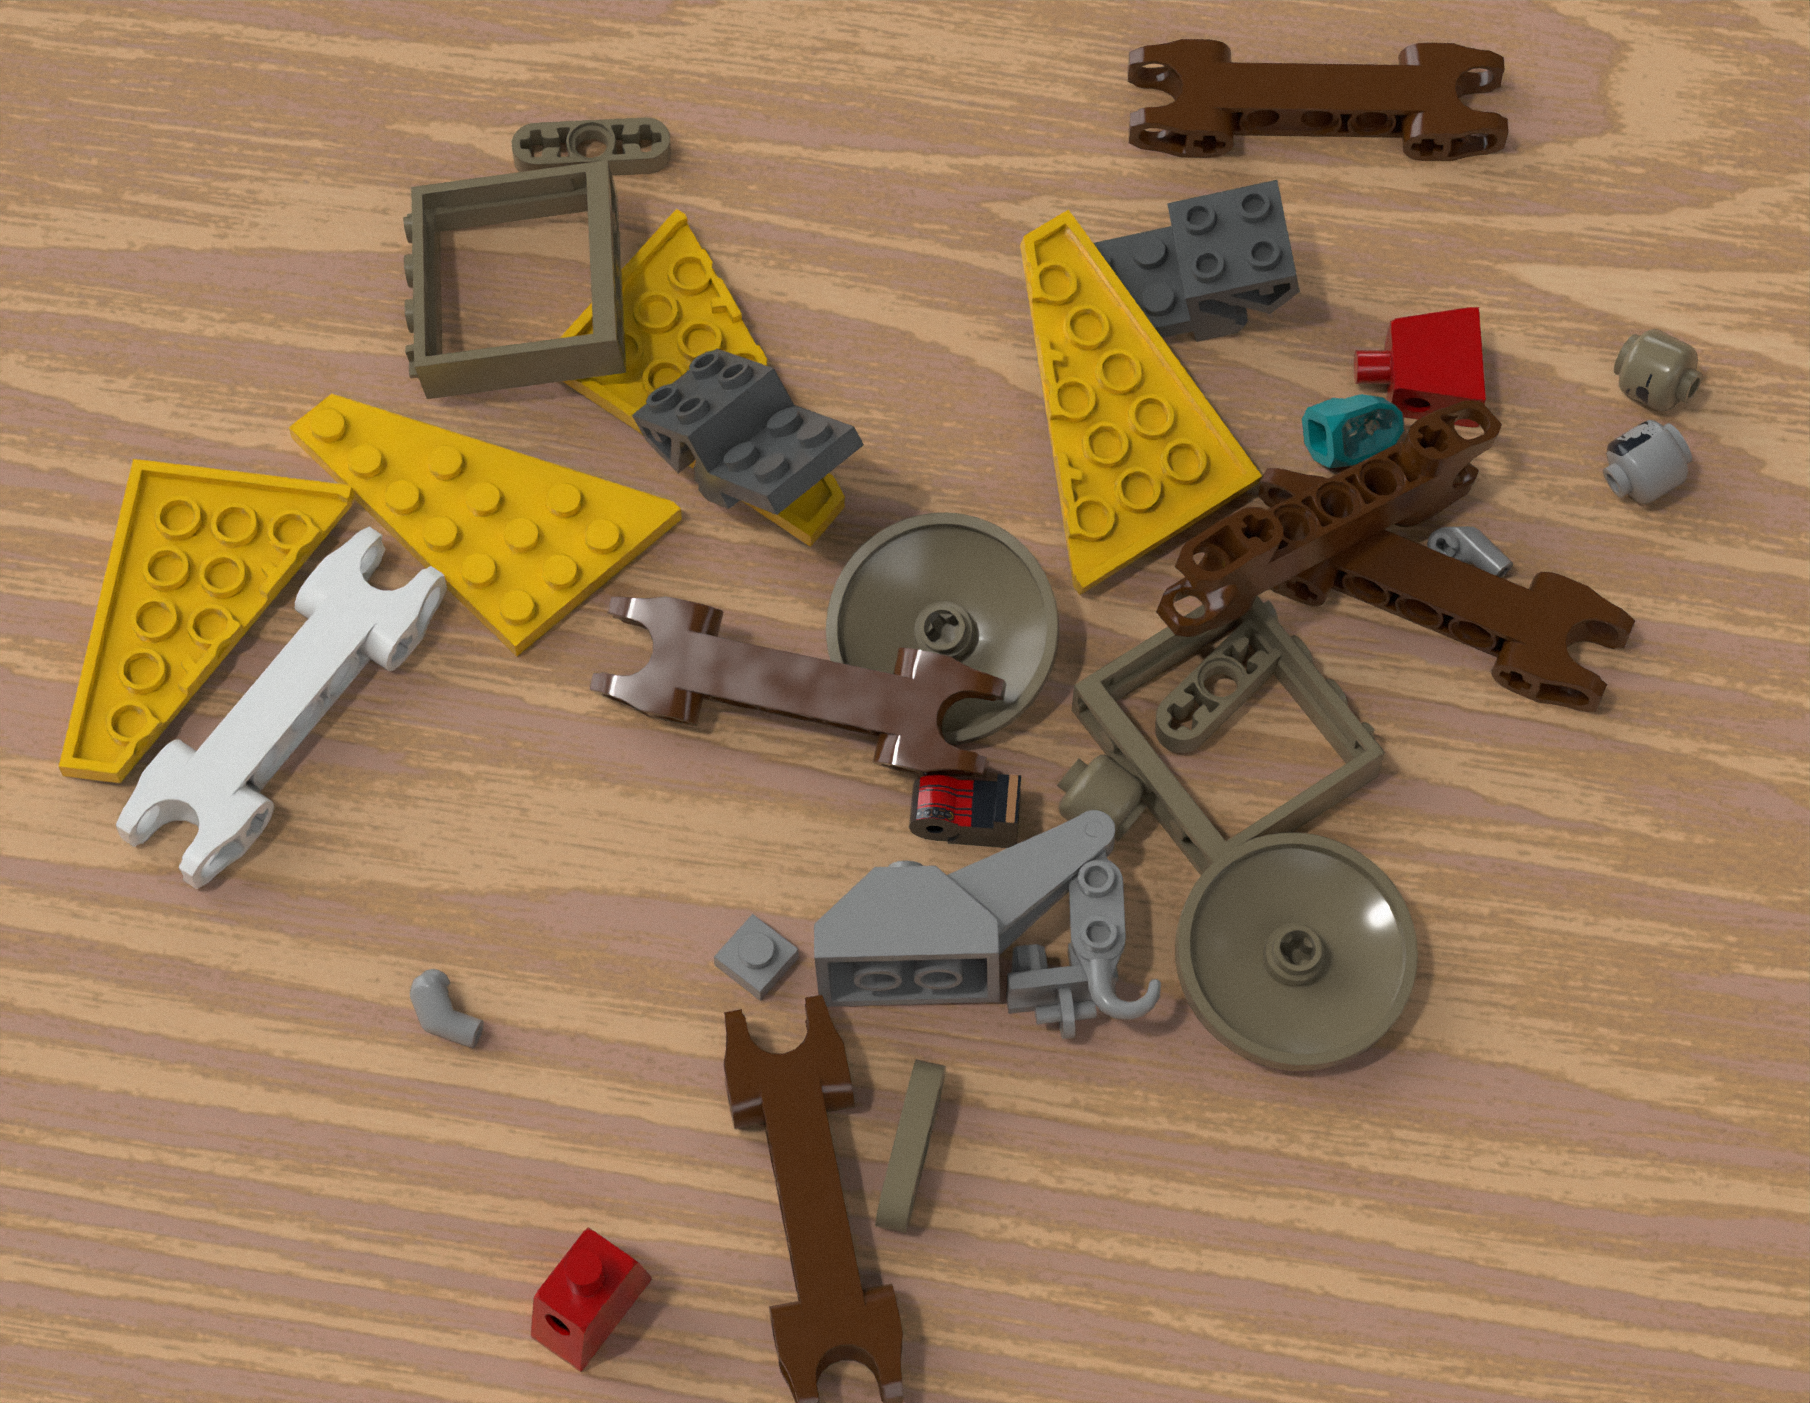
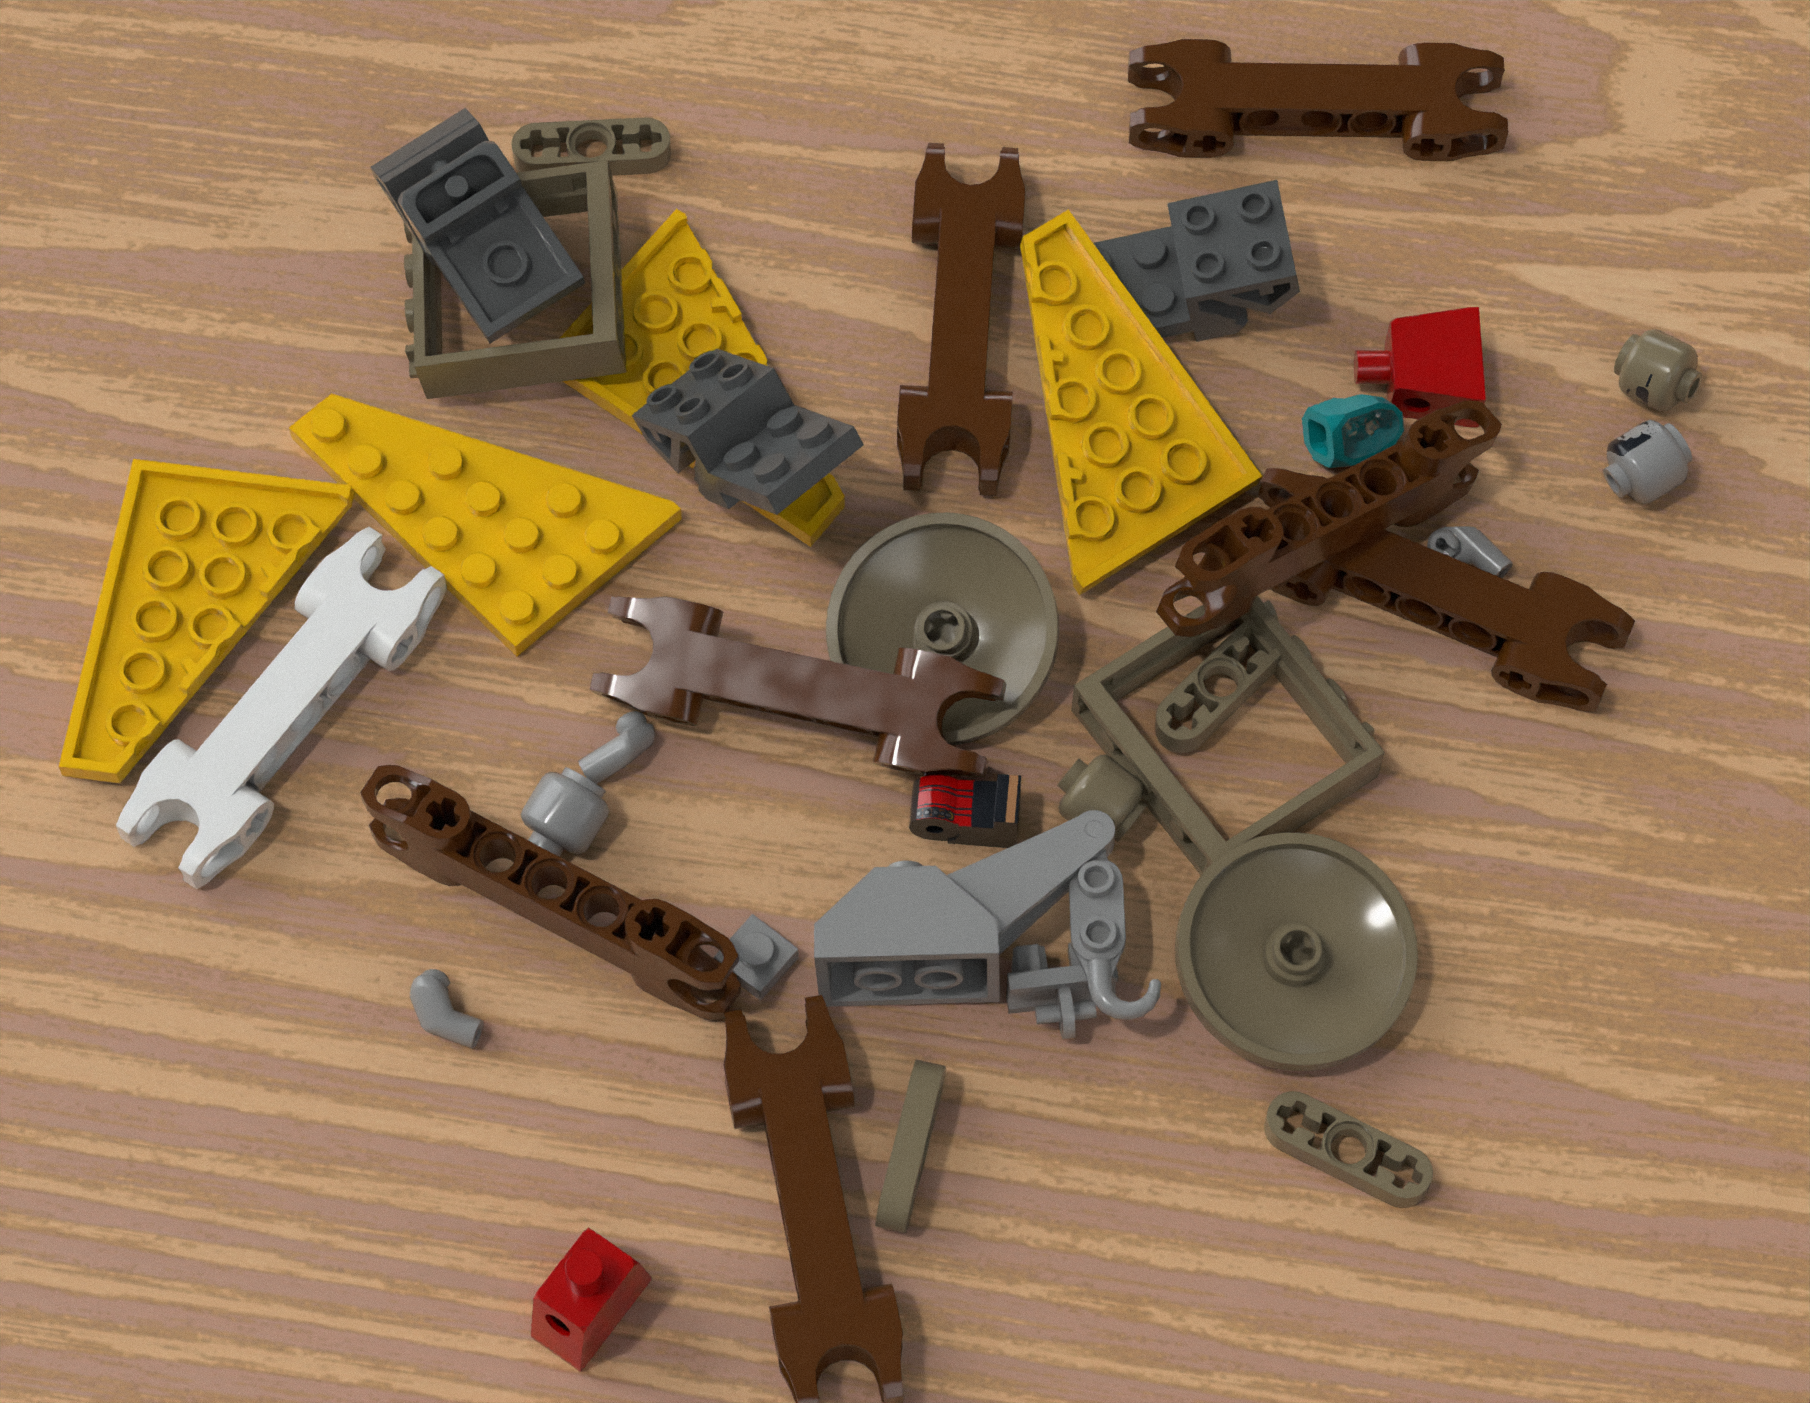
none -> reddish brown piece [360,765,741,1020]
none -> dark grey piece [370,108,585,344]
none -> light grey head [521,767,609,857]
none -> light grey arm [578,711,655,784]
none -> reddish brown piece [897,143,1025,496]
none -> dark tan beam [1264,1091,1433,1208]

